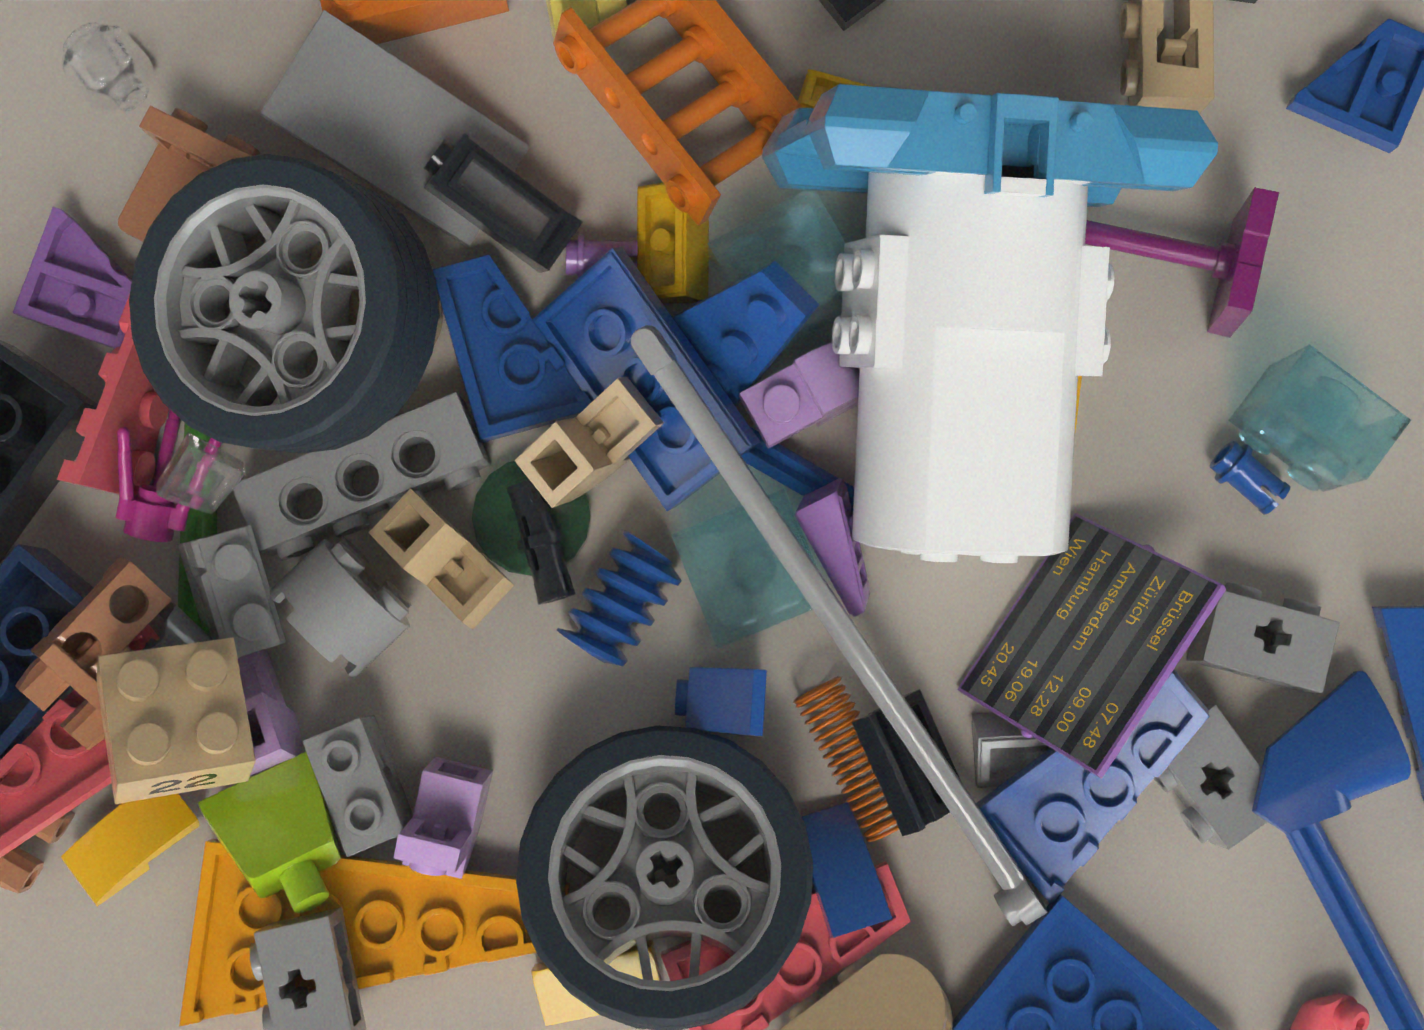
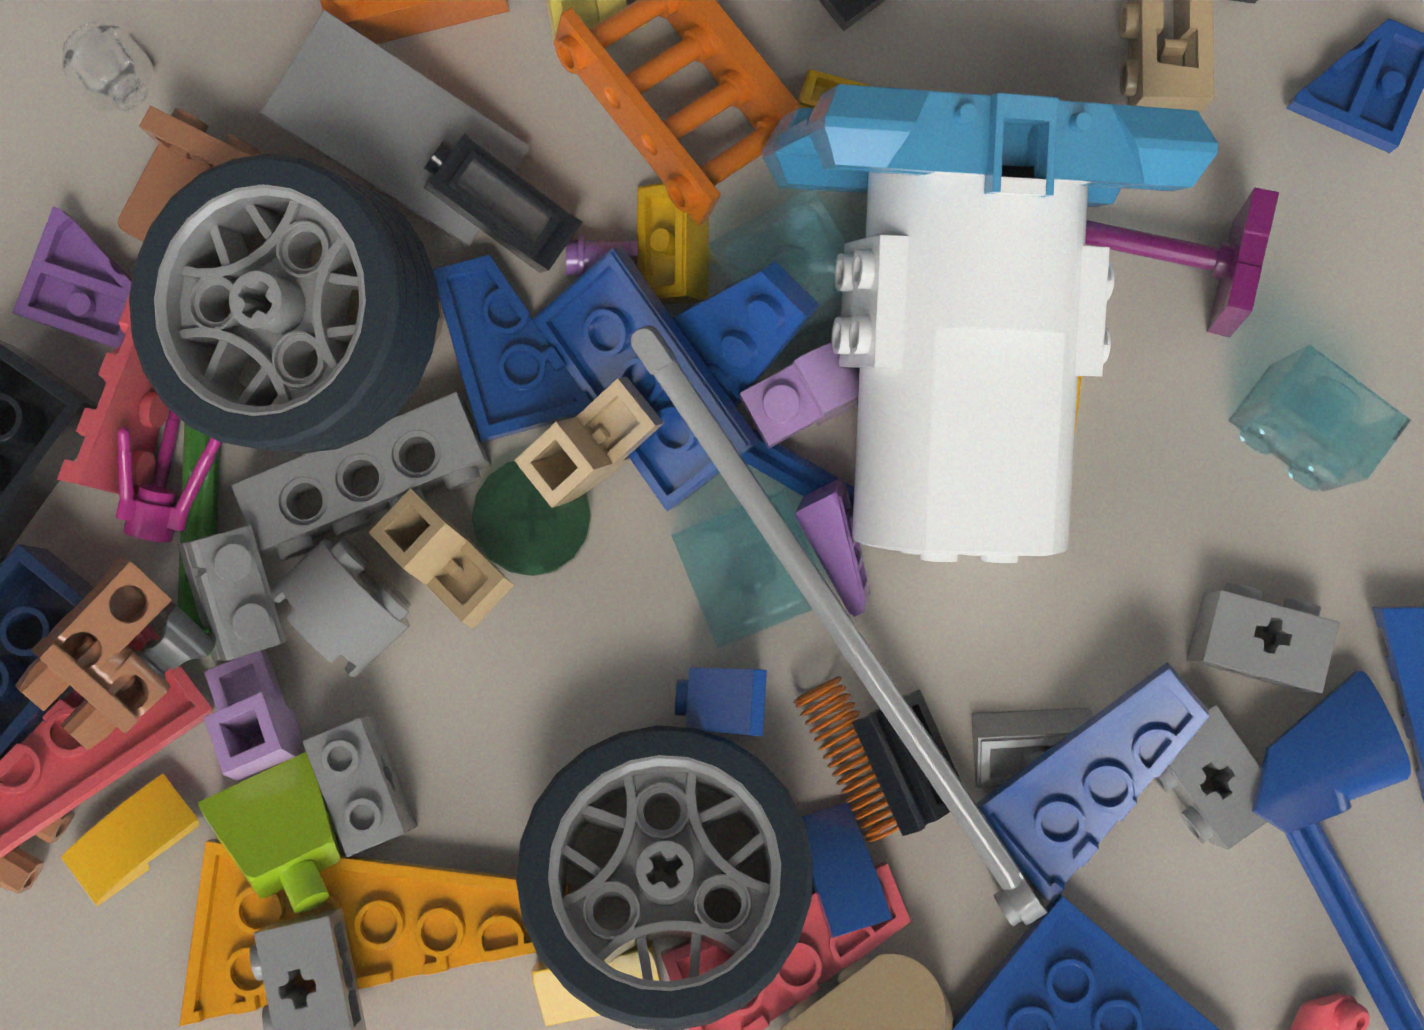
tan brick [96,637,256,804] -> none
clear slope [157,432,245,514] -> none
lavender brick [393,757,493,879] -> none
black pin [506,480,576,605] -> none
blue piece [557,530,682,666] -> none
piece [957,513,1226,779] -> none
blue pin [1210,441,1291,515] -> none

